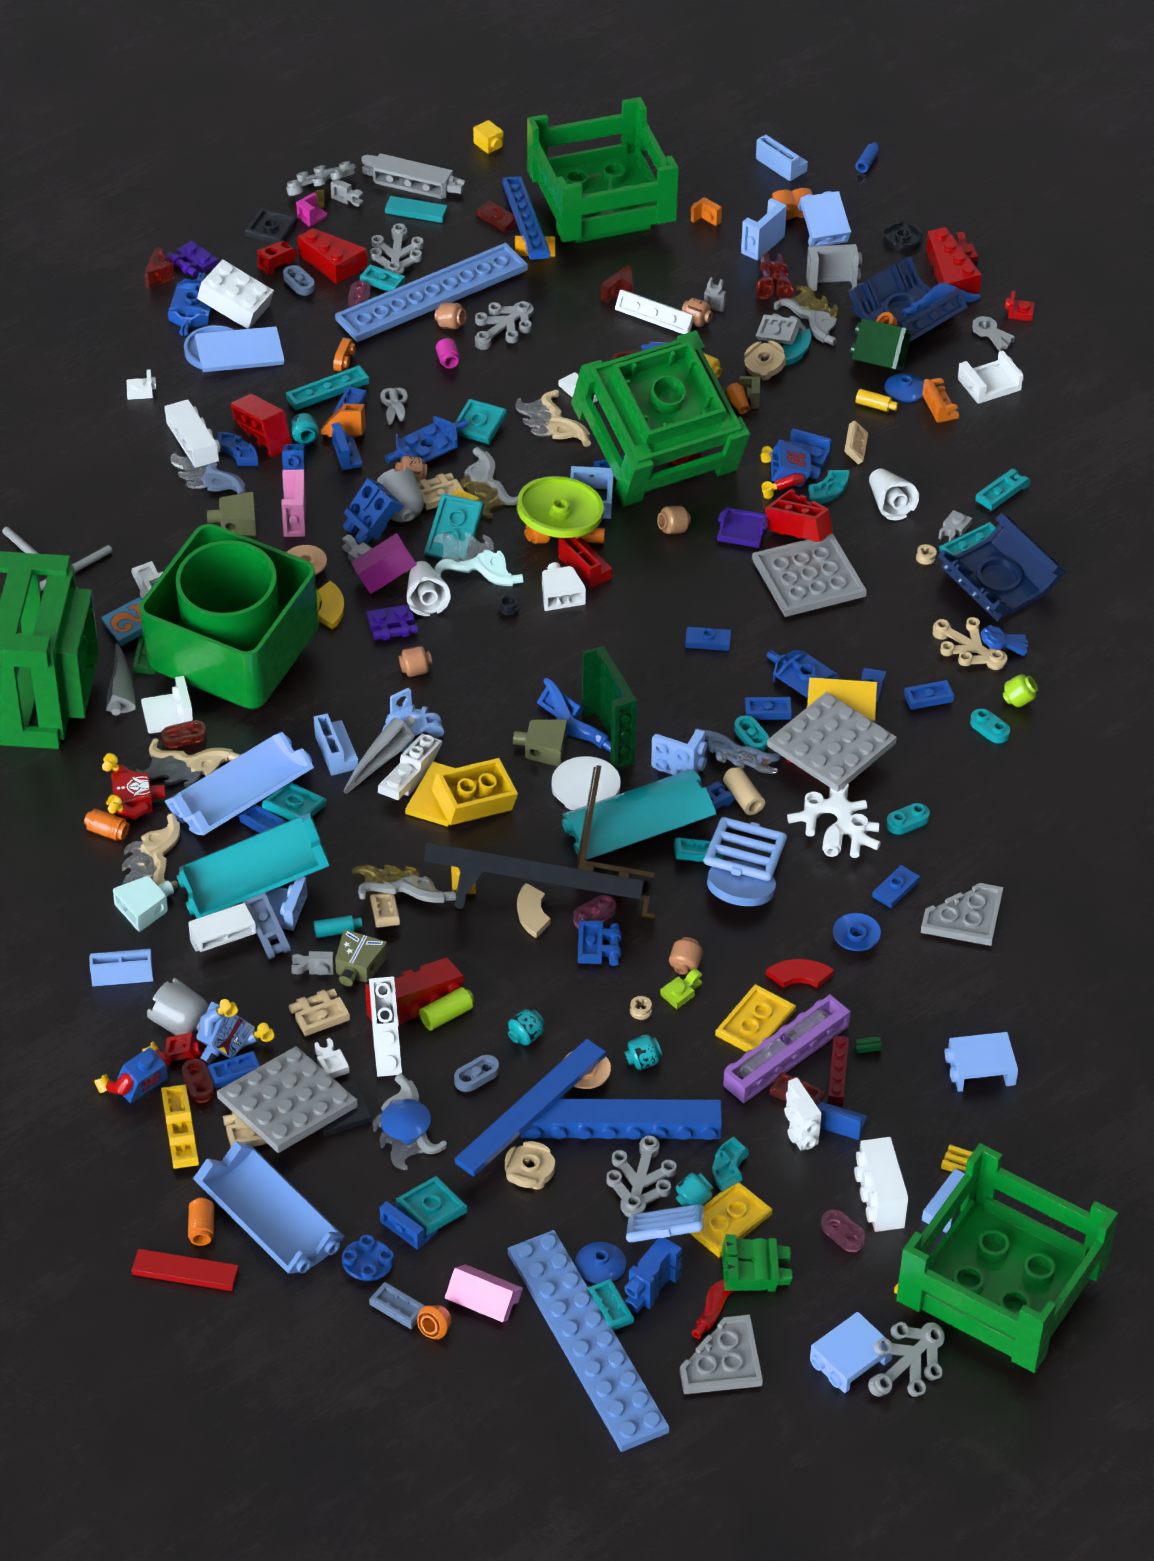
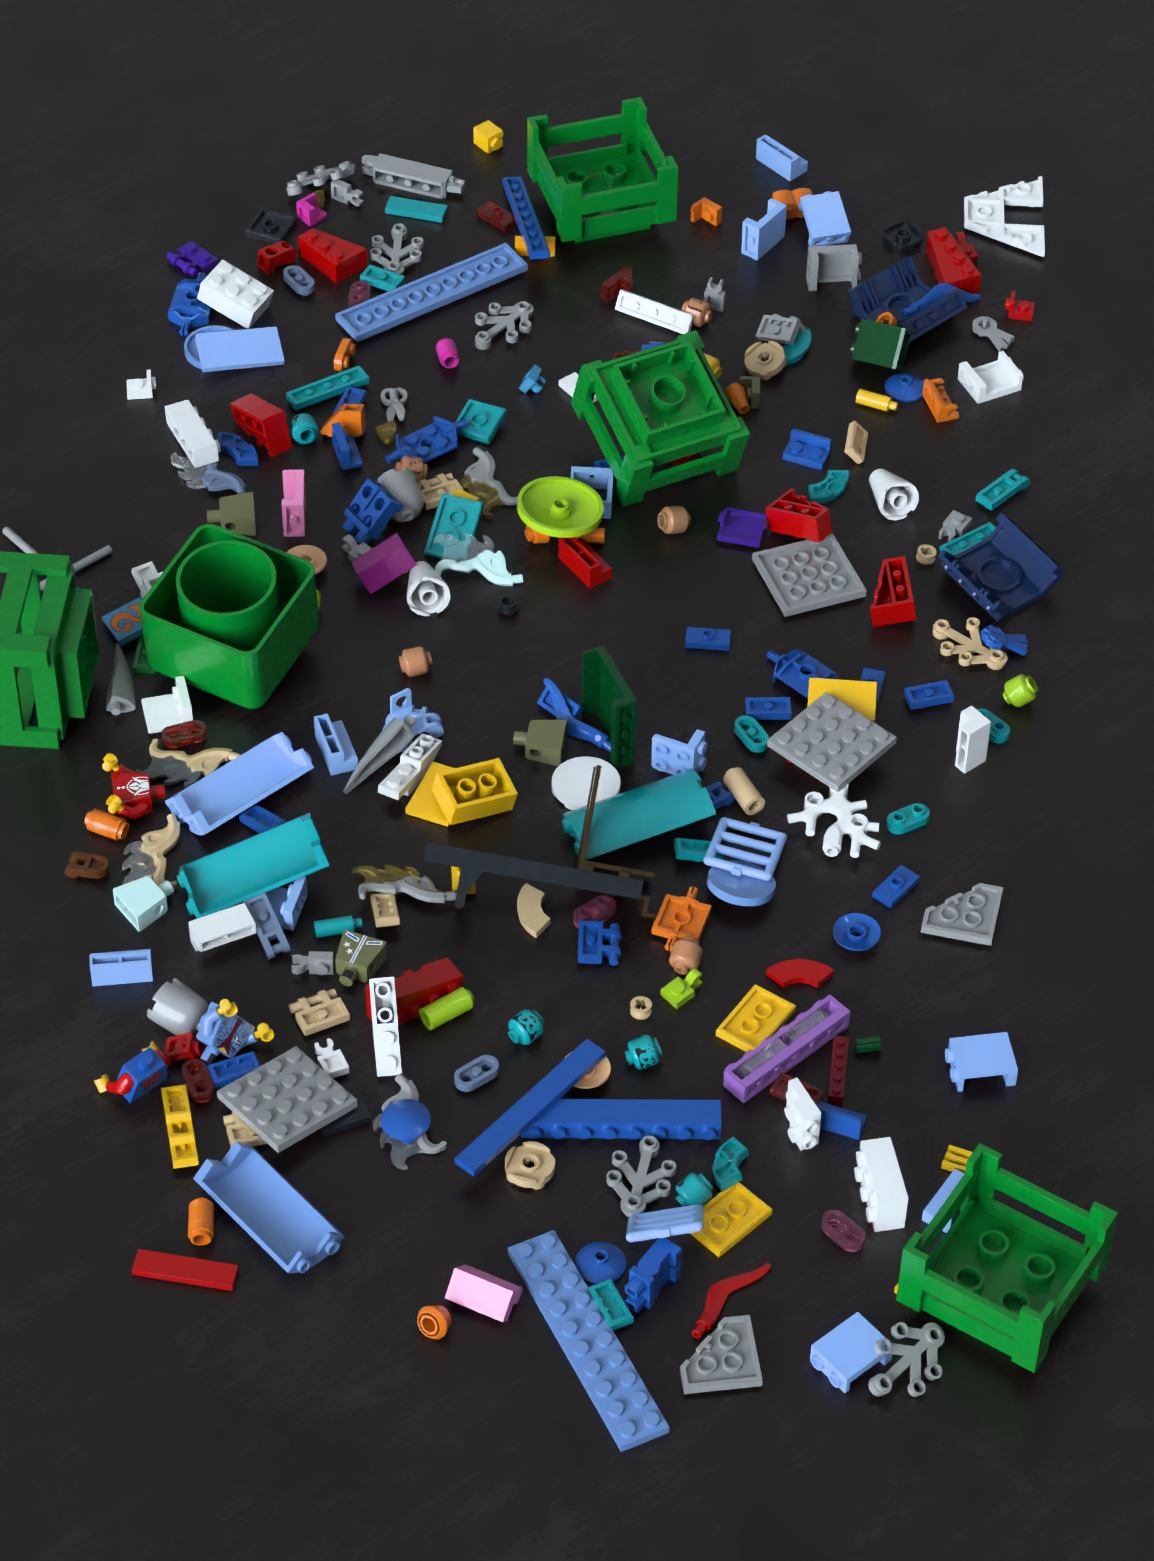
clear red slope [144,247,174,289] -> none
teal plate [262,782,327,821] -> none
blue bracket [282,444,305,470] -> none
yellow tile [318,581,344,630] -> none
blue dish [342,1235,394,1281] -> none
dark purple plate [367,605,418,641] -> none
sand blue plate [369,1282,425,1329] -> none
blue panel [380,1201,438,1250] -> none
teal plate [396,1176,467,1235] -> none
nougat head [435,302,466,329] -> none
piece [515,390,591,447] -> none
white torso [542,562,586,611] -> none
piece [694,728,782,774] -> none
green hips [722,1234,792,1292] -> none
clear red piece [756,253,794,299] -> none
torso [760,439,821,499] -> none
light grey piece [774,286,838,346] -> none
blue cylinder [855,142,879,173] -> none
none -> reddish brown plate [64,852,109,879]
none -> clear yellow tile [375,420,396,444]
none -> dark azure tile [519,365,546,393]
none -> orange plate [652,887,712,952]
none -> red wedge [870,556,916,627]
none -> white piece [955,705,991,774]
none -> white wing [964,176,1045,257]

